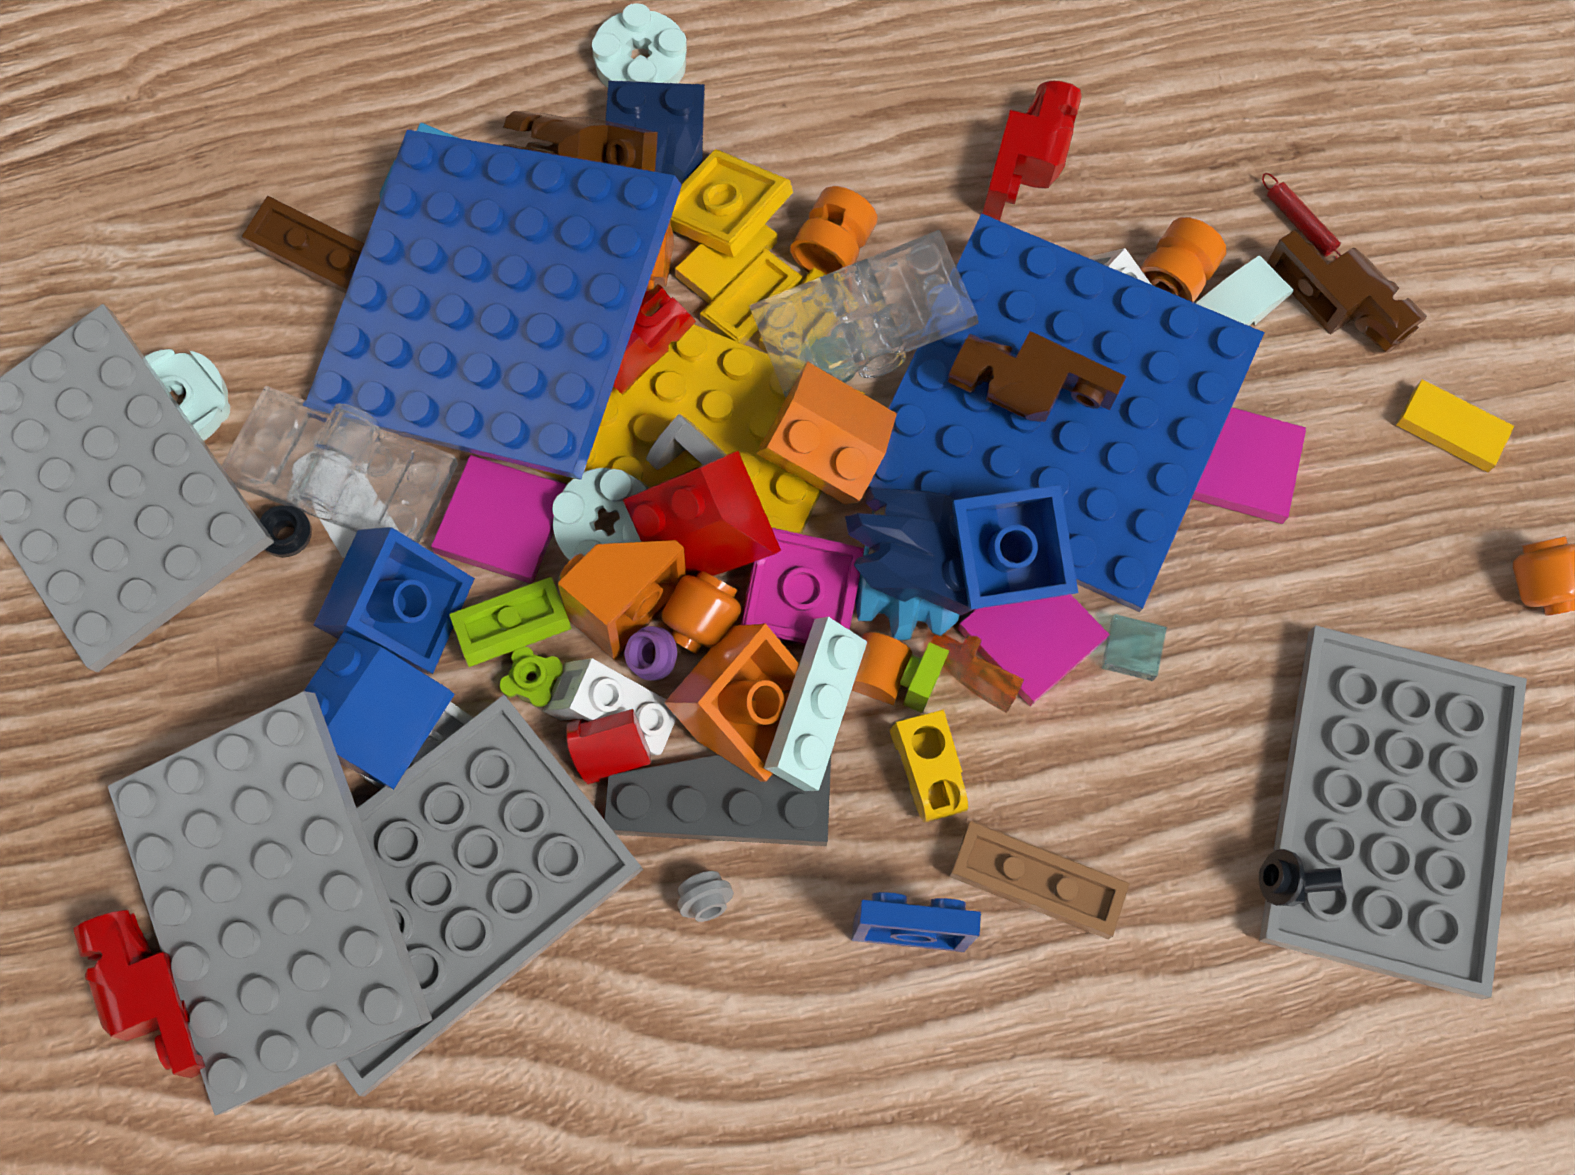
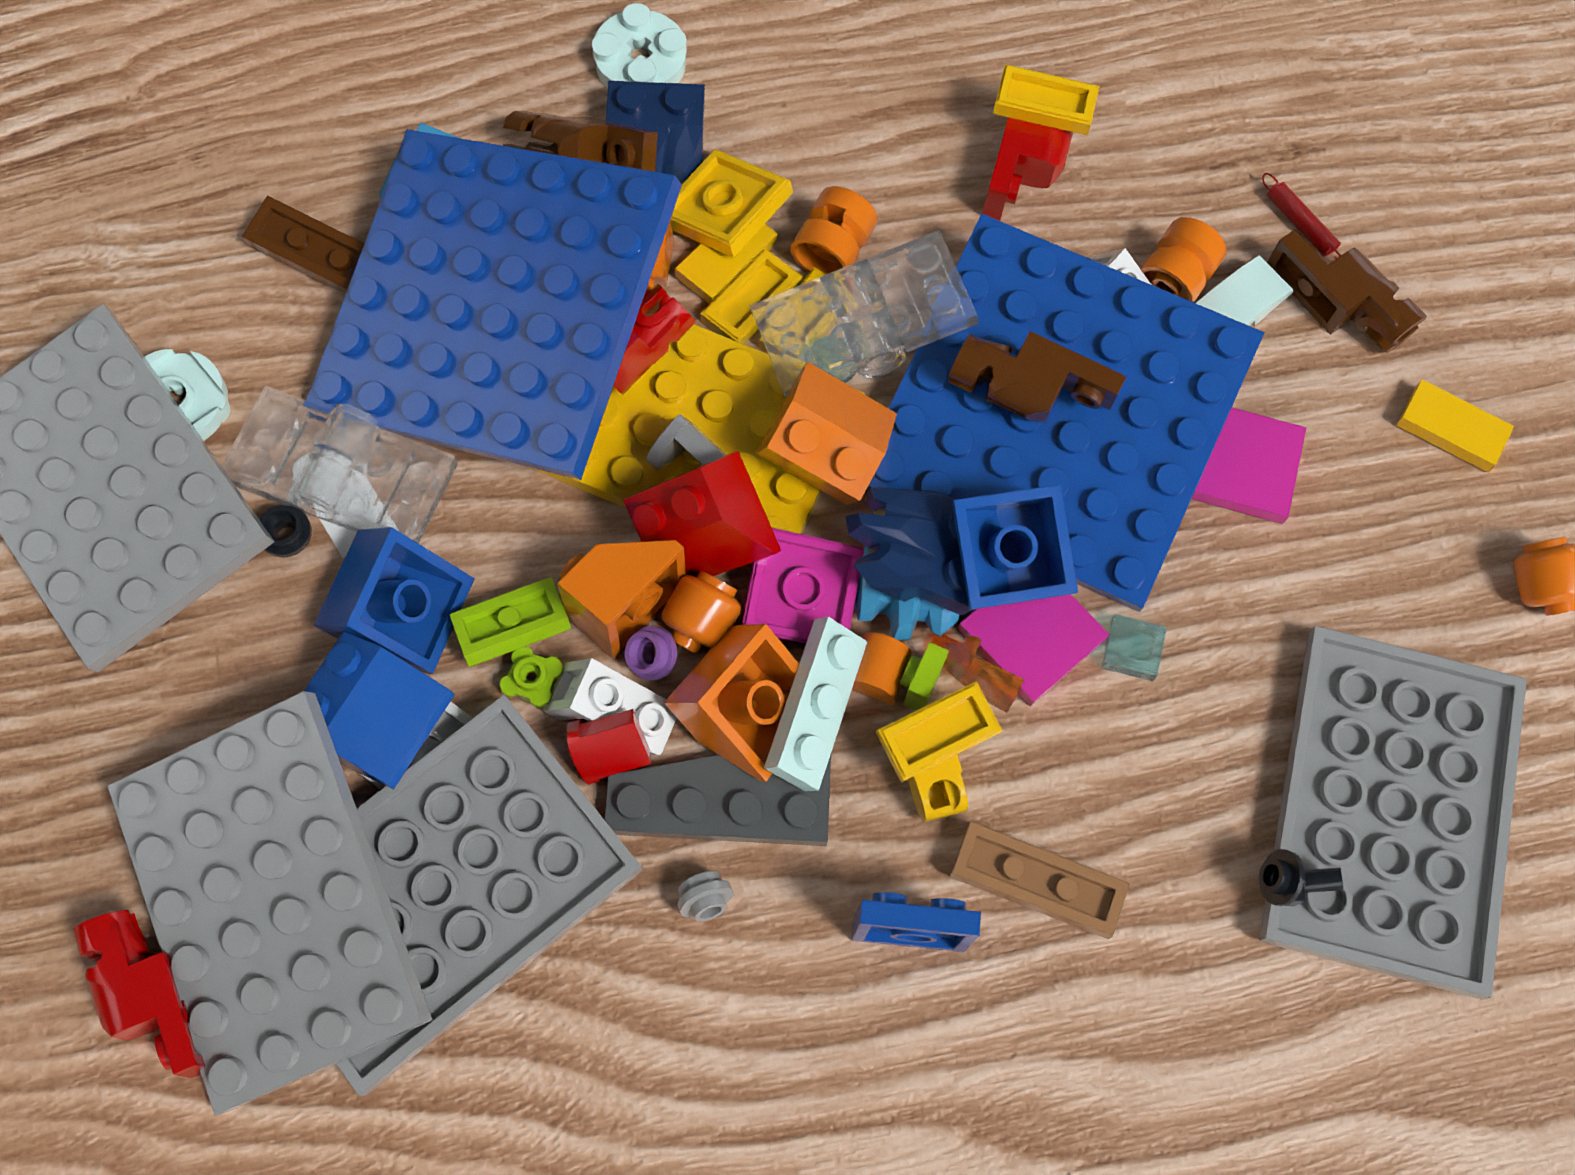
dark pink tile [431,455,566,584] -> none
light aqua plate [552,468,649,560] -> none
none -> yellow tile [876,681,1003,783]
none -> yellow tile [993,64,1100,135]

